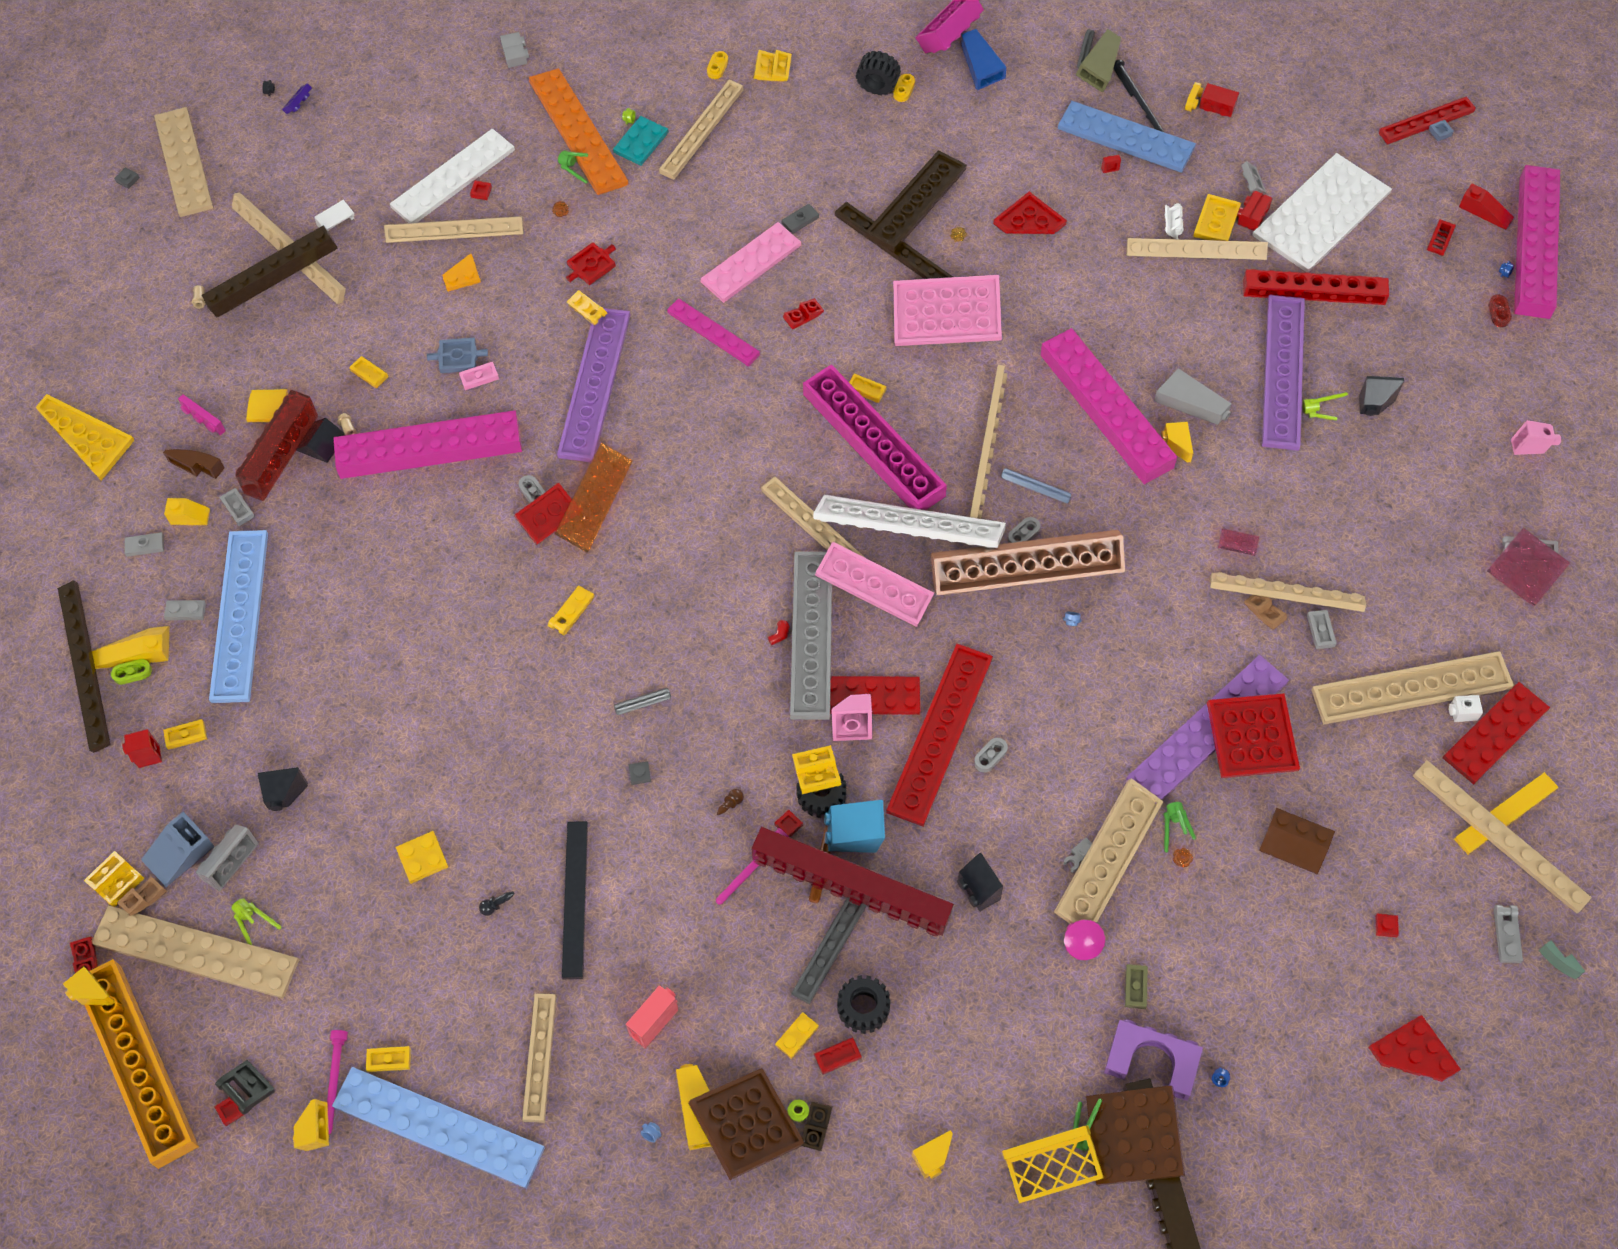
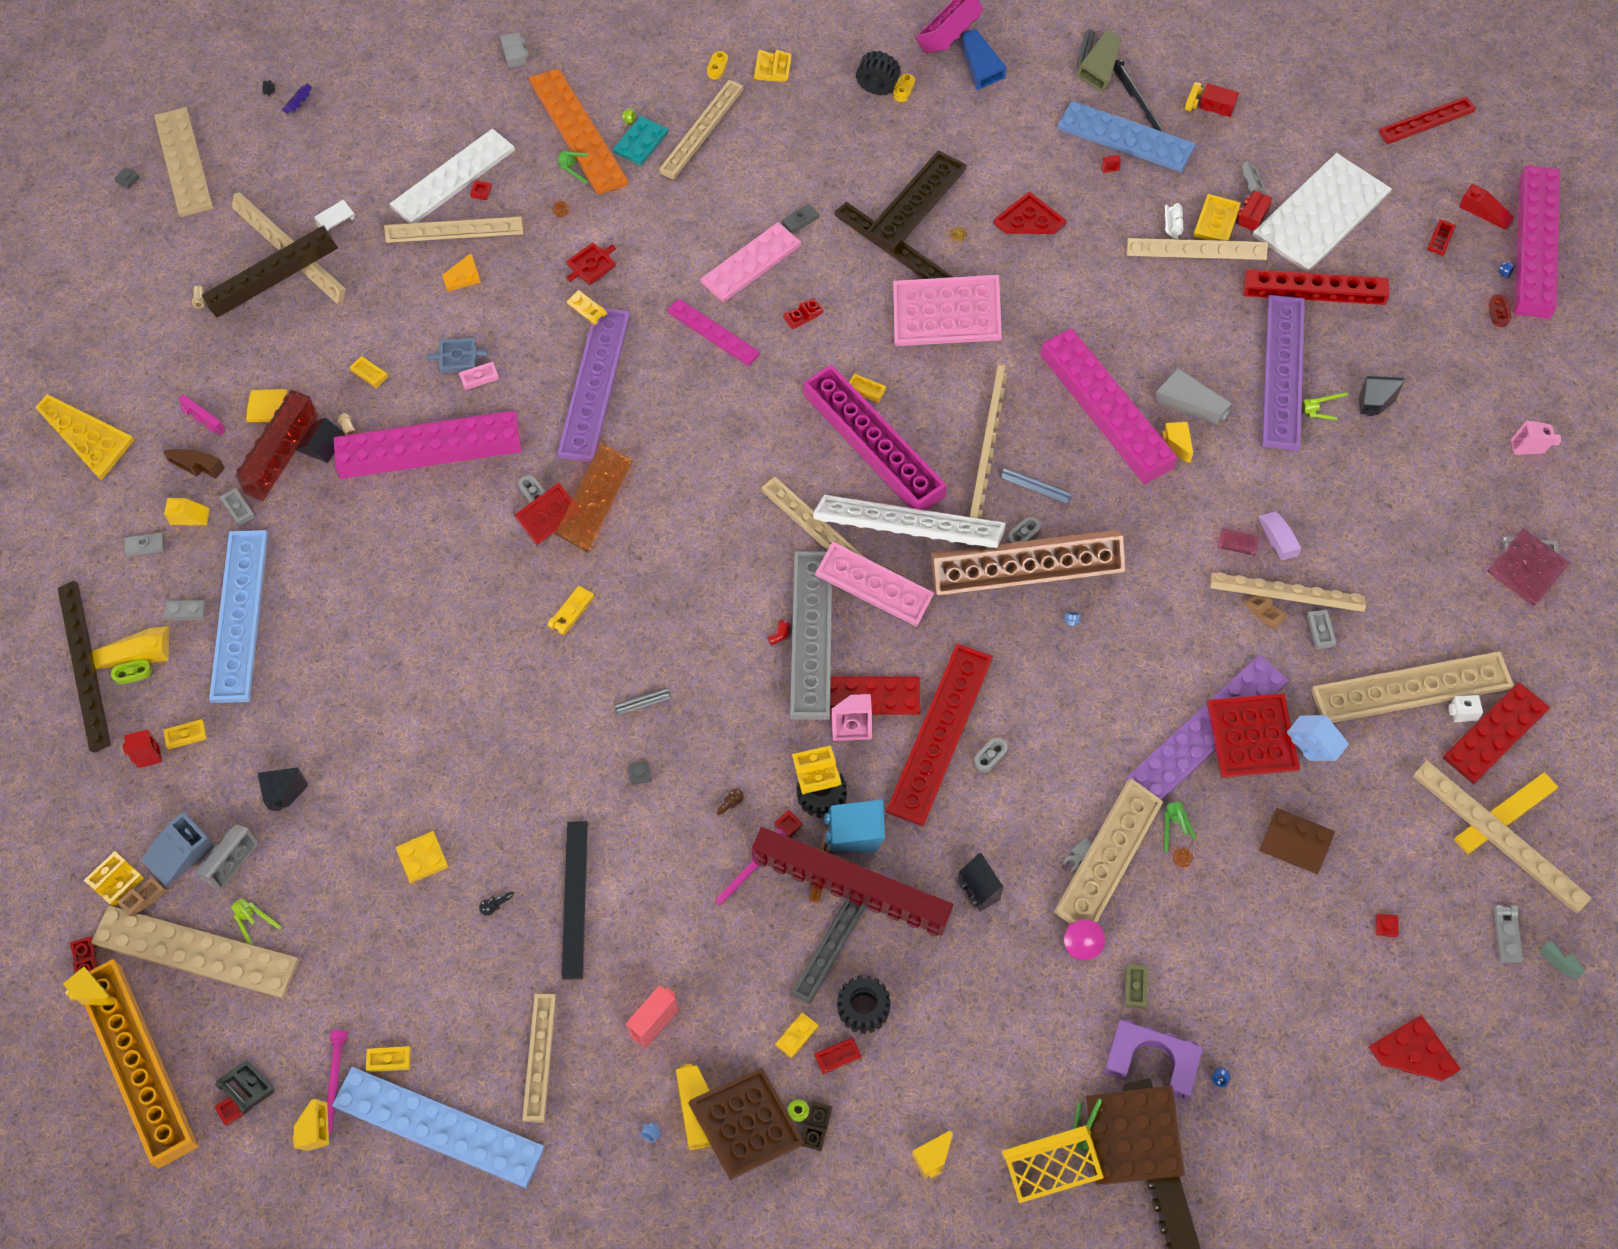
sand blue plate [1429,120,1454,141] -> none
none -> lavender slope [1258,511,1301,561]
none -> light blue brick [1287,715,1349,761]

